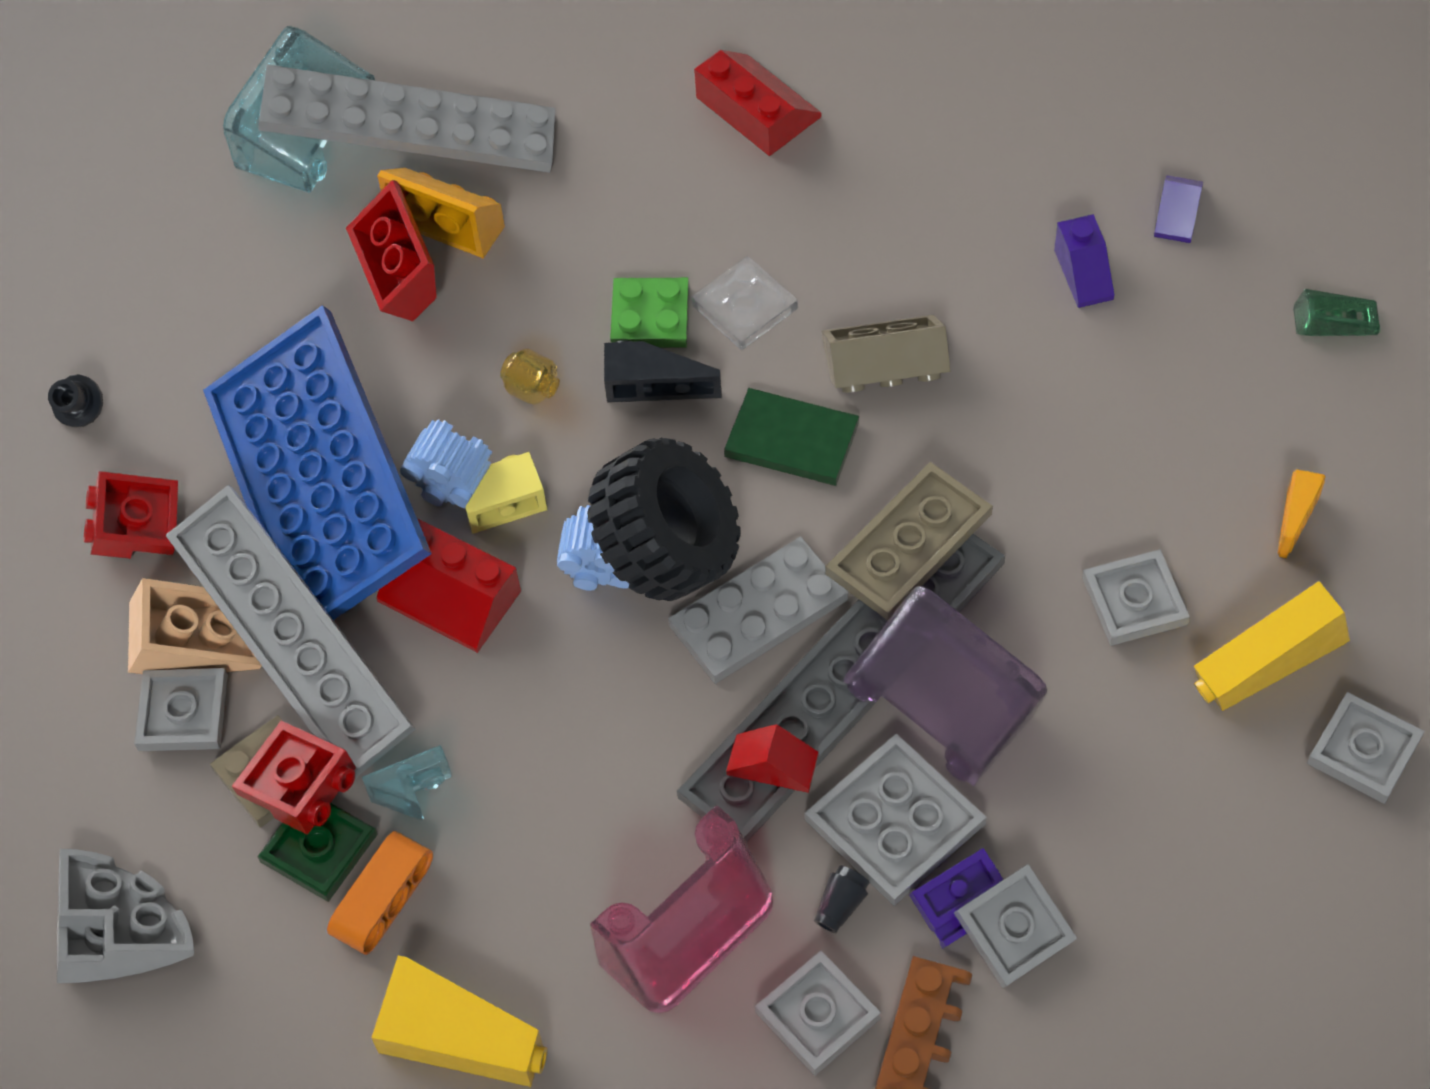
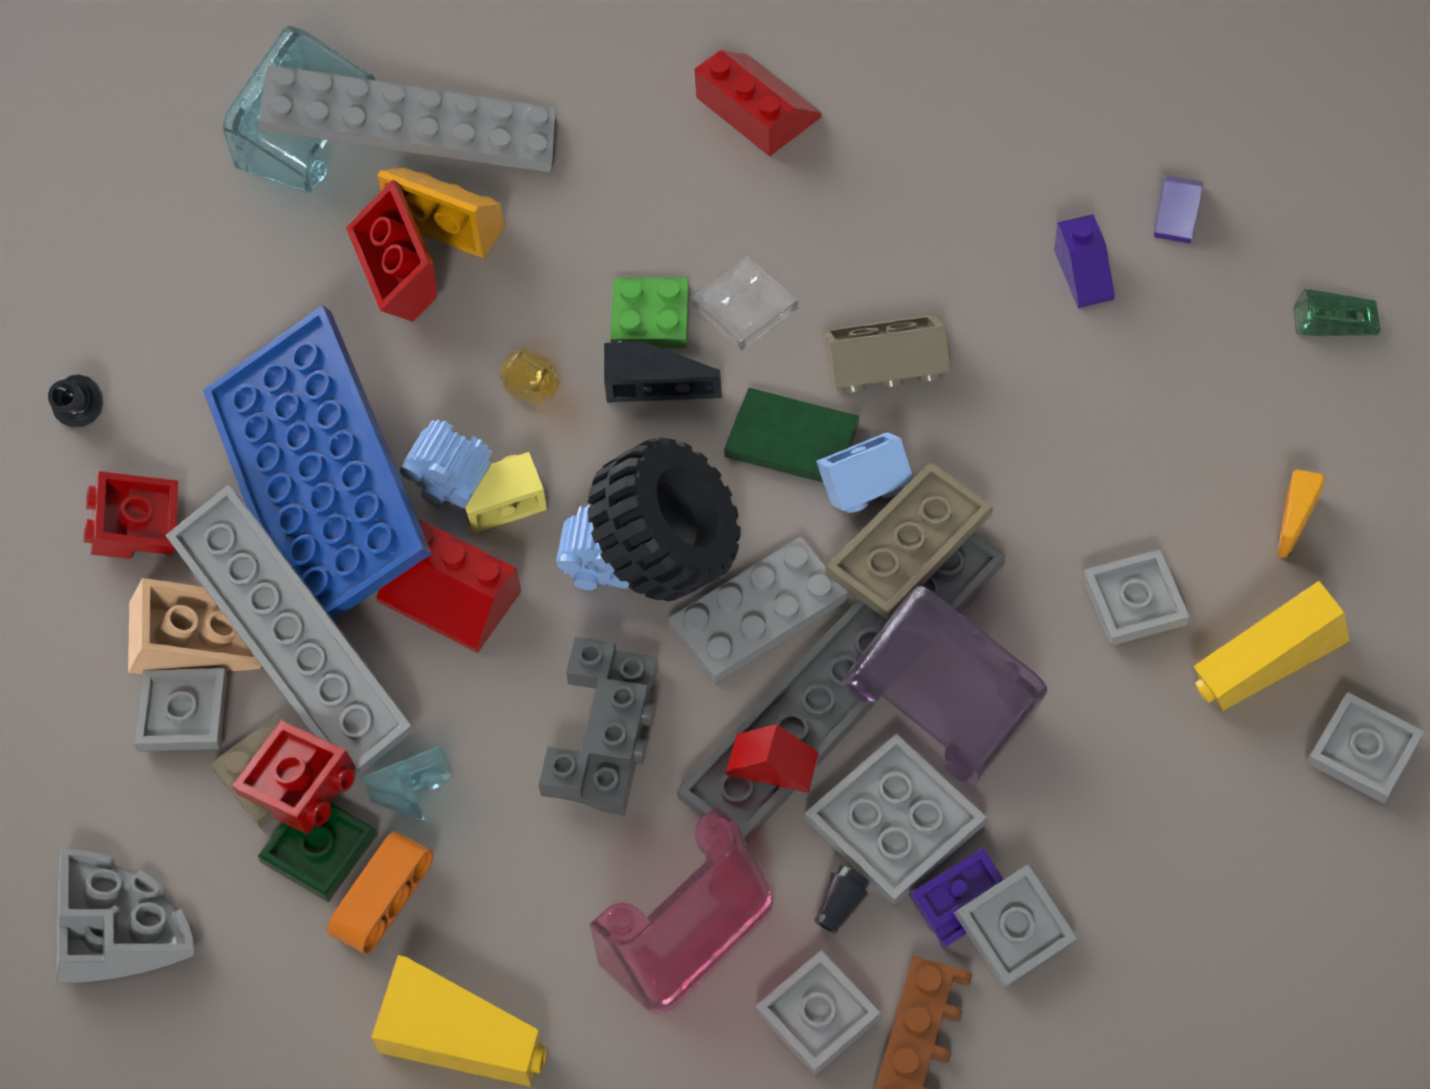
none -> dark grey bracket [538,637,658,815]
none -> light blue brick [816,432,913,513]

